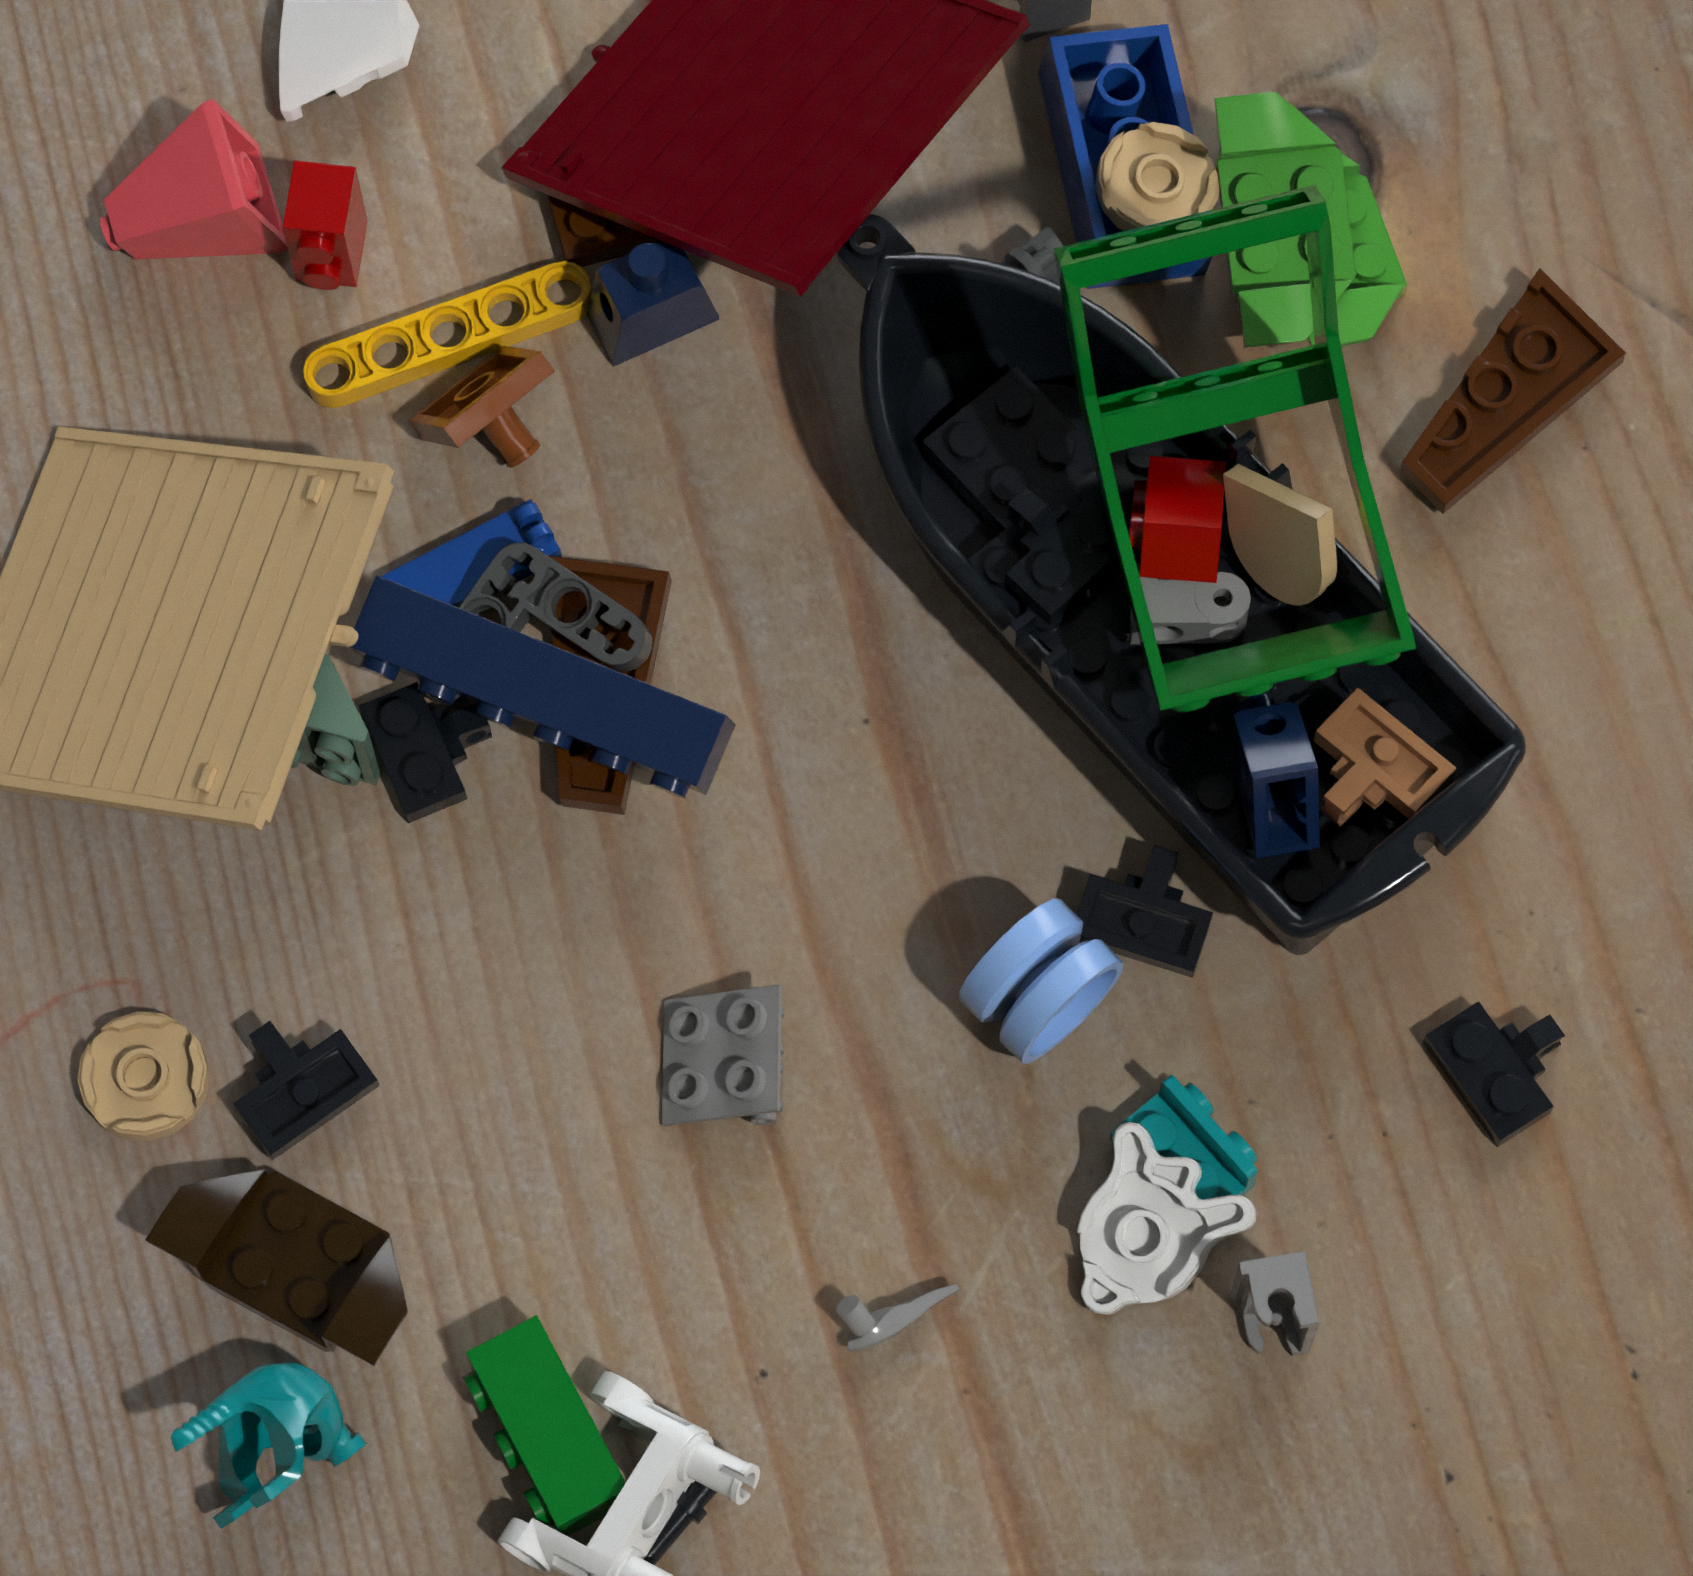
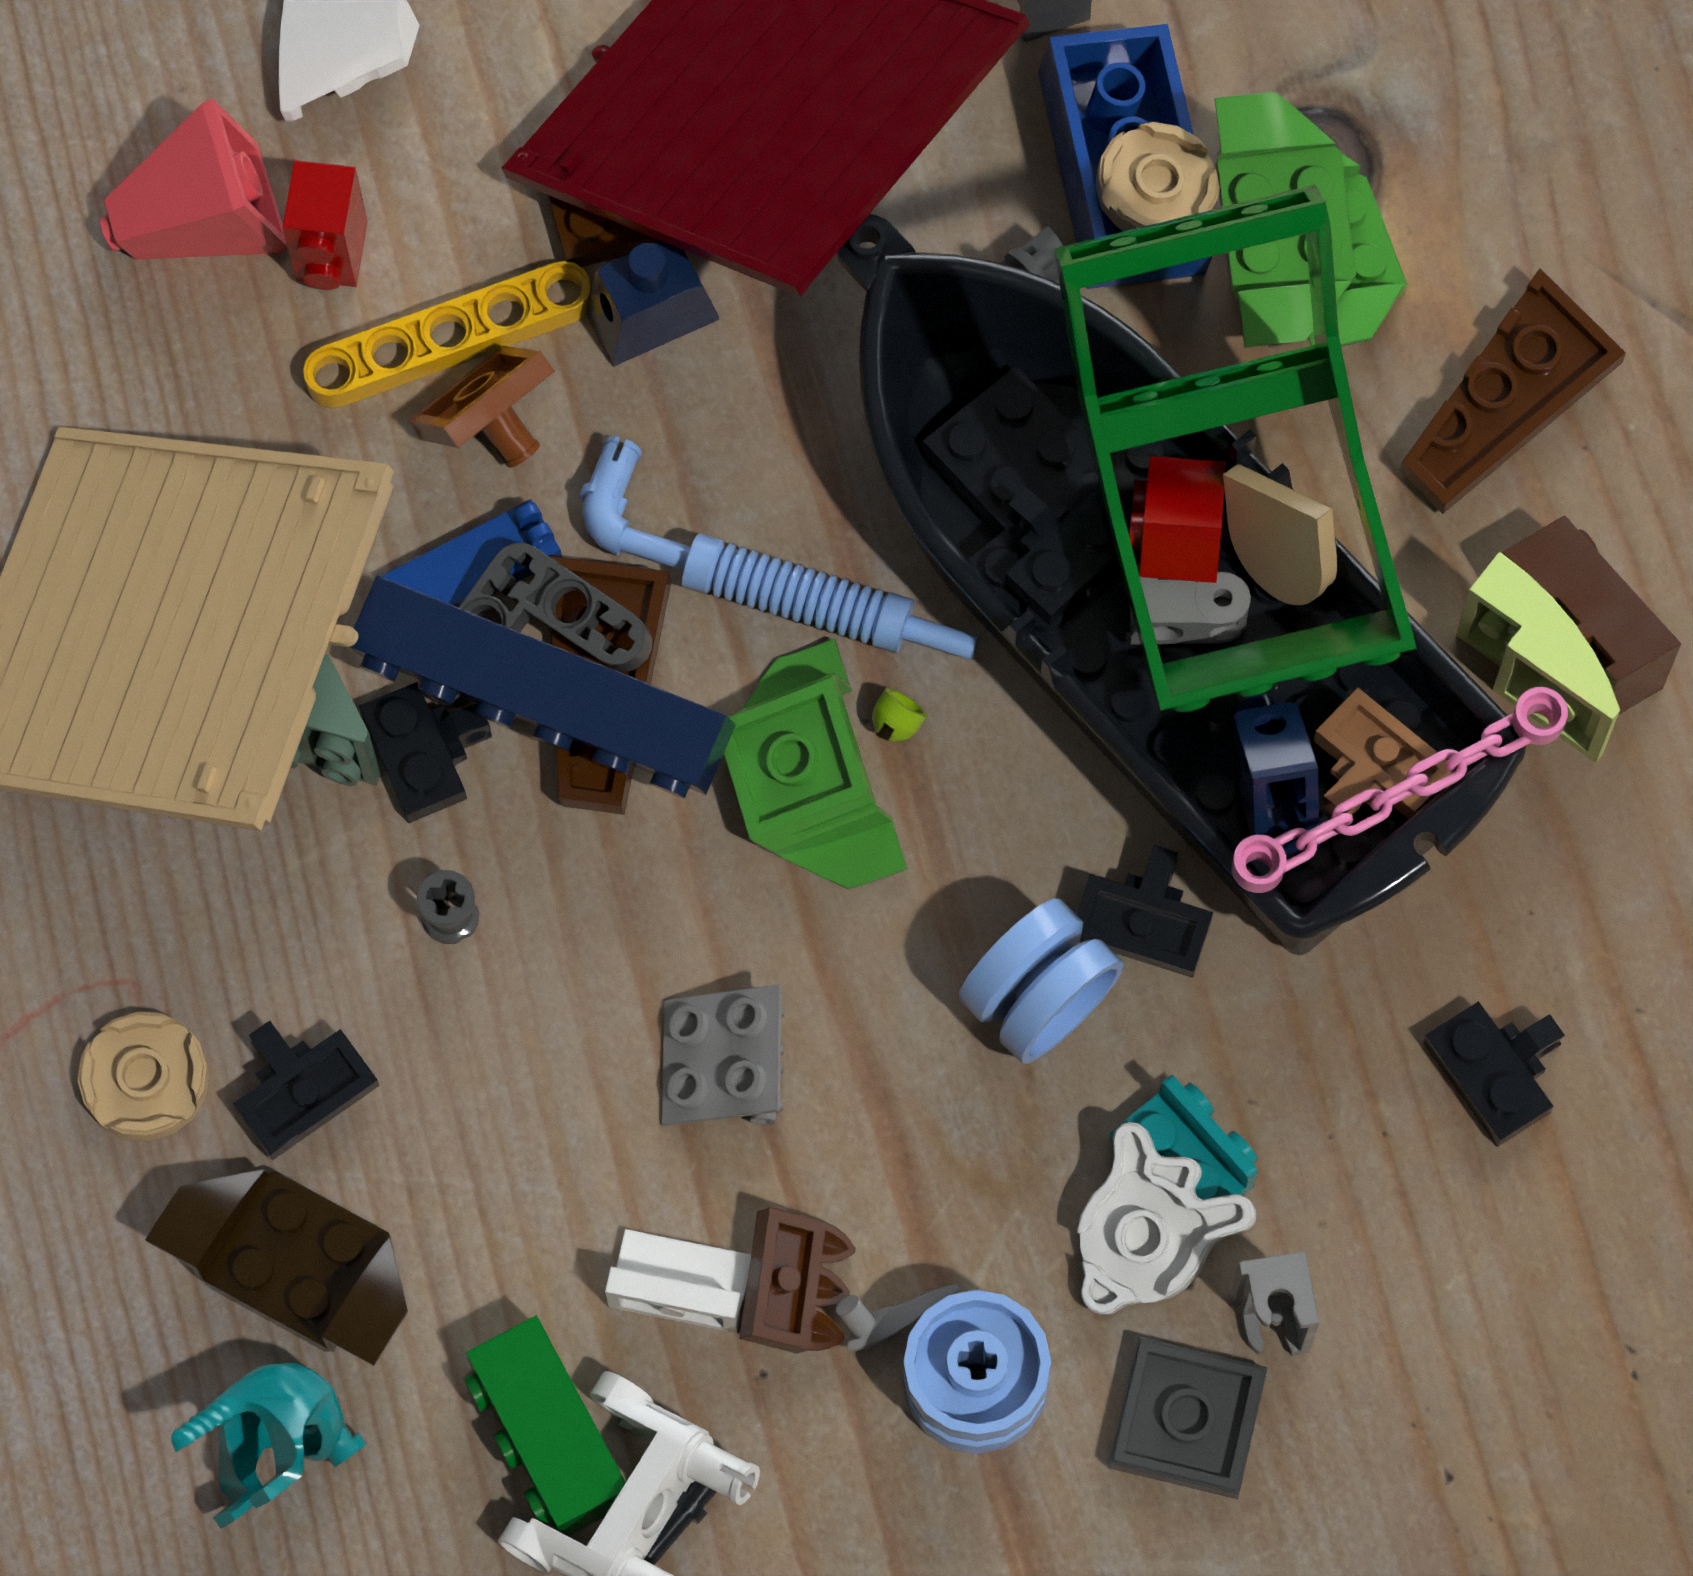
none -> dark grey bush [417,870,479,944]
none -> light blue piece [579,436,979,660]
none -> white panel [605,1229,751,1334]
none -> bright green piece [724,639,908,890]
none -> reddish brown plate [739,1207,856,1354]
none -> lime hinge [872,687,928,742]
none -> light blue wheel [903,1290,1051,1454]
none -> dark grey tile [1108,1336,1268,1499]
none -> bright pink piece [1231,687,1568,893]
none -> yellowish green slope [1456,552,1620,763]
none -> reddish brown wedge [1502,515,1681,714]

